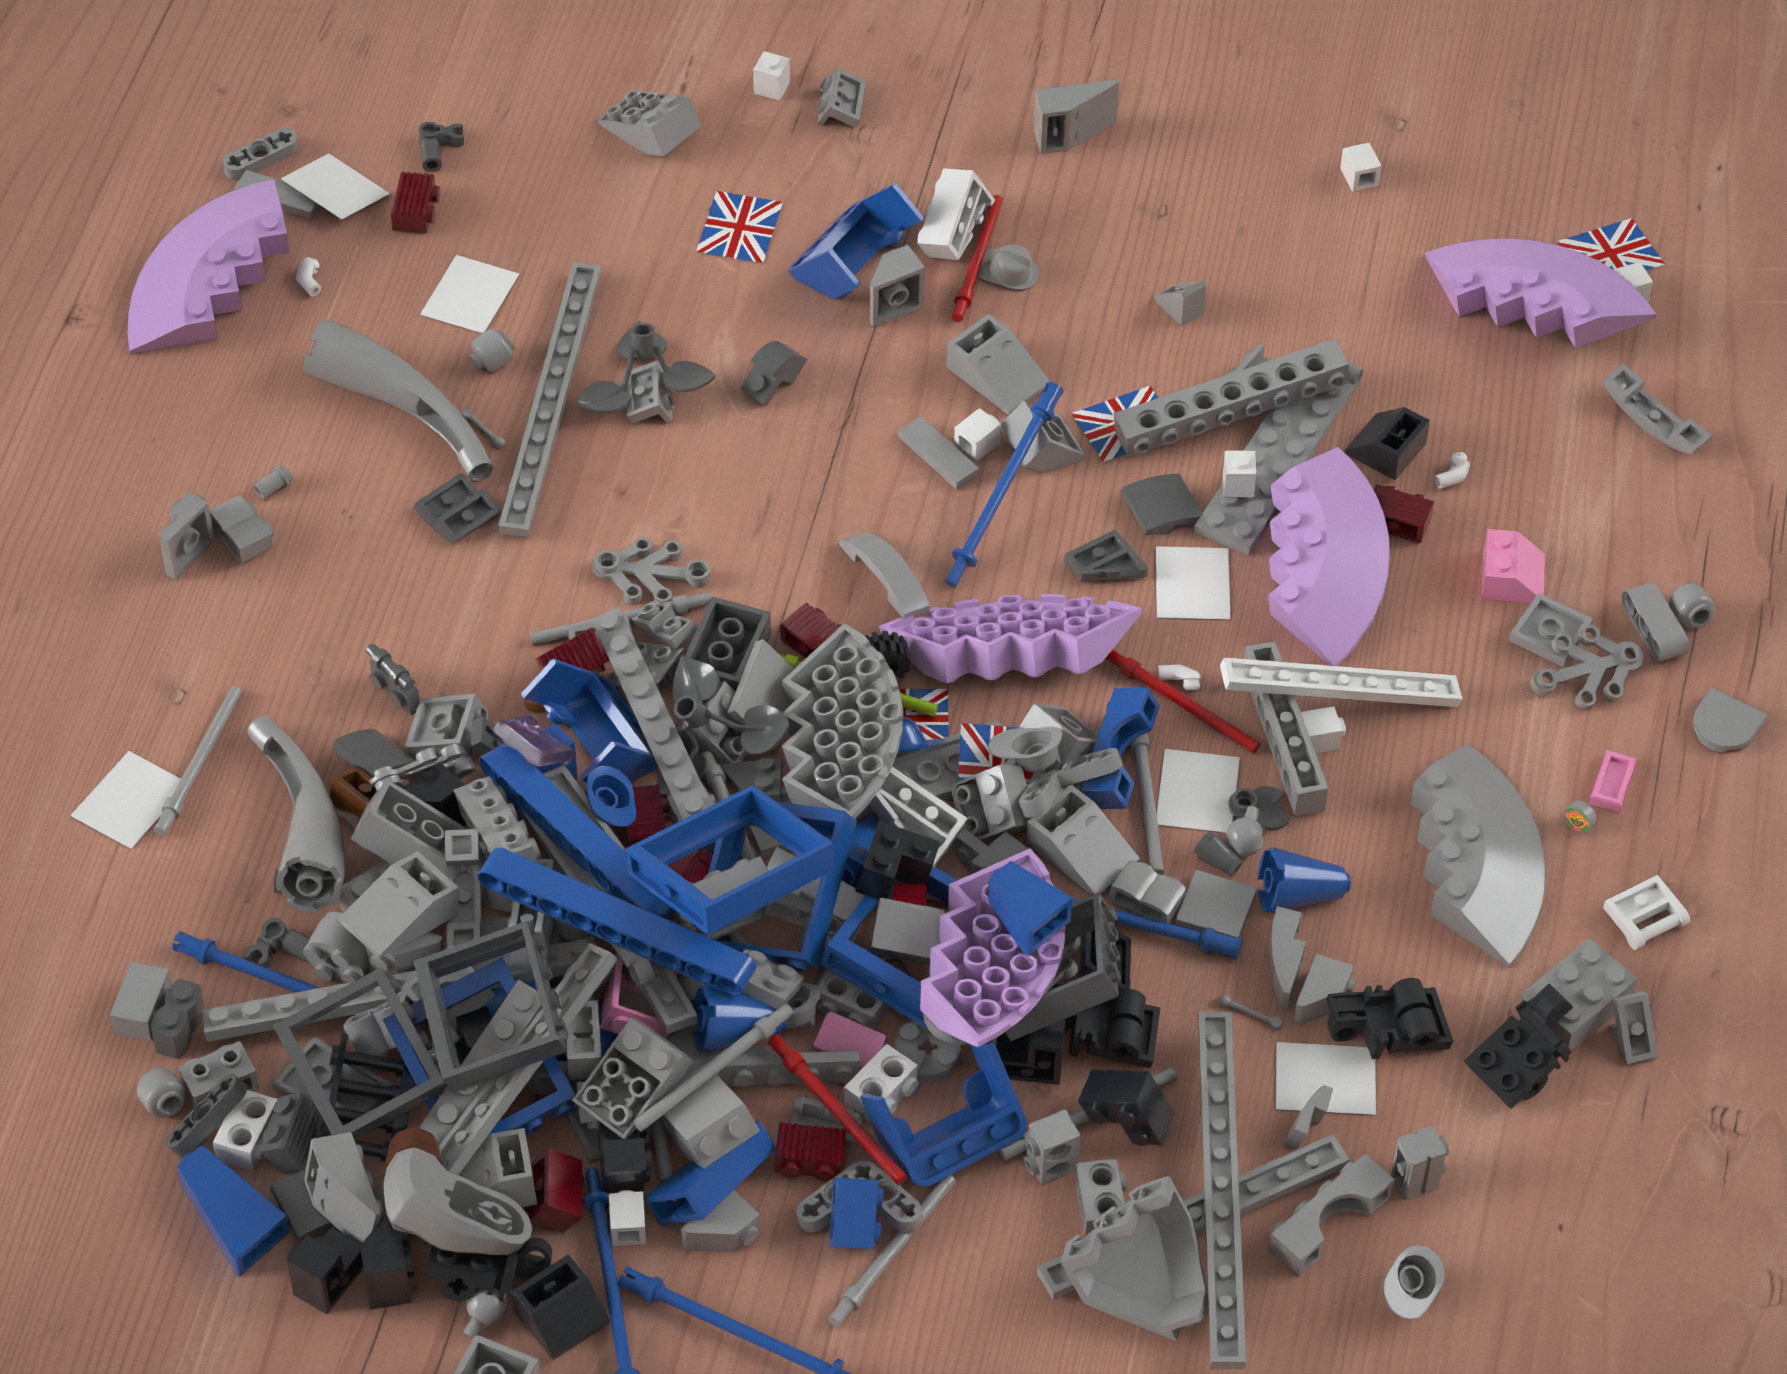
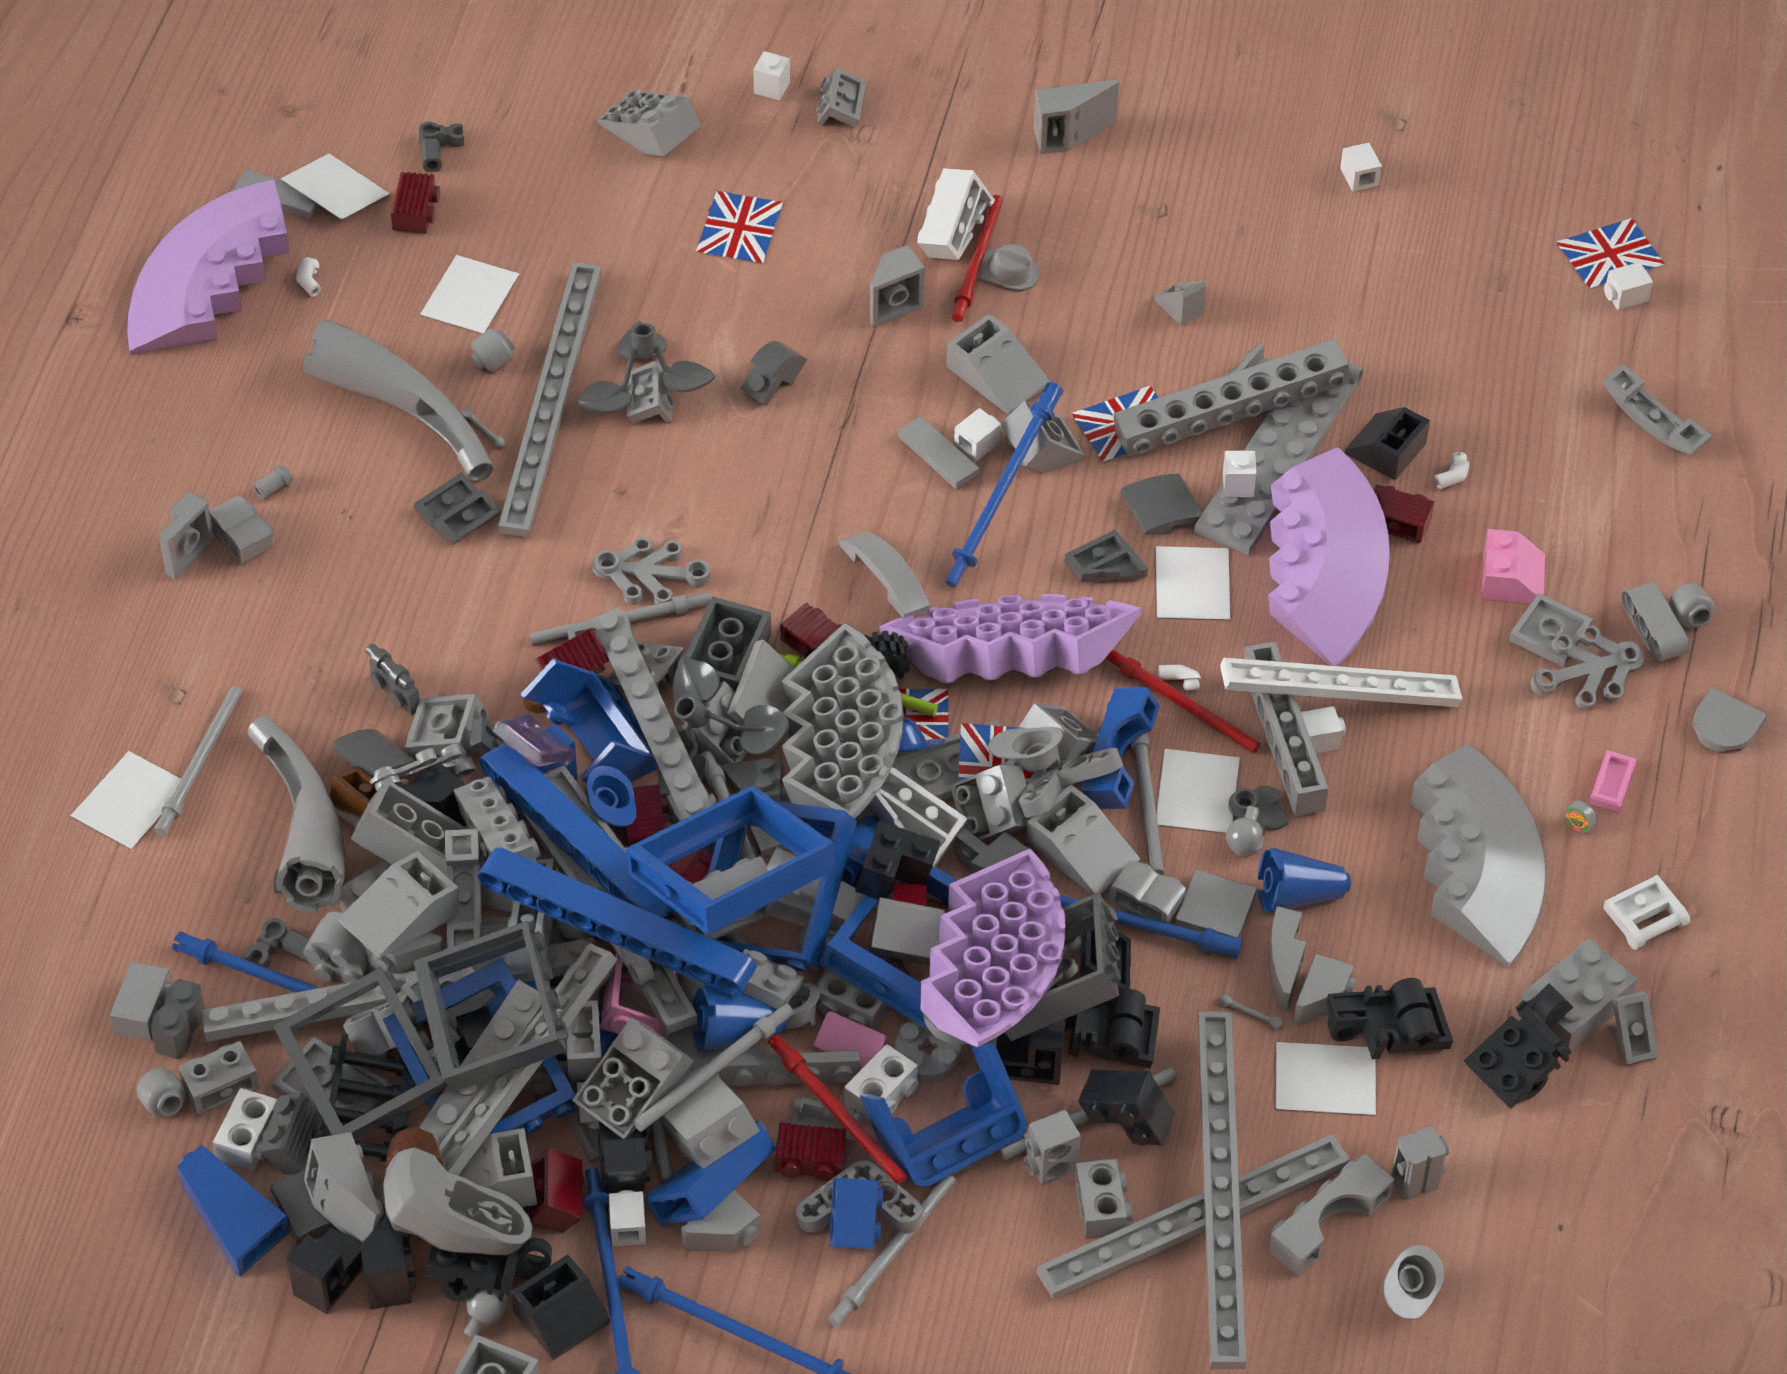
dark grey beam [166,1074,247,1158] -> none
light grey beam [222,128,298,180] -> none
light grey slope [632,601,697,649] -> none
blue windscreen [788,182,924,300] -> none
blue slope [988,861,1072,956] -> none
light grey panel [1060,1176,1208,1341] -> none
dark grey cone [1194,831,1243,876] -> none
light grey slope [1284,1085,1333,1150] -> none
lavender brick [1425,239,1656,349] -> none

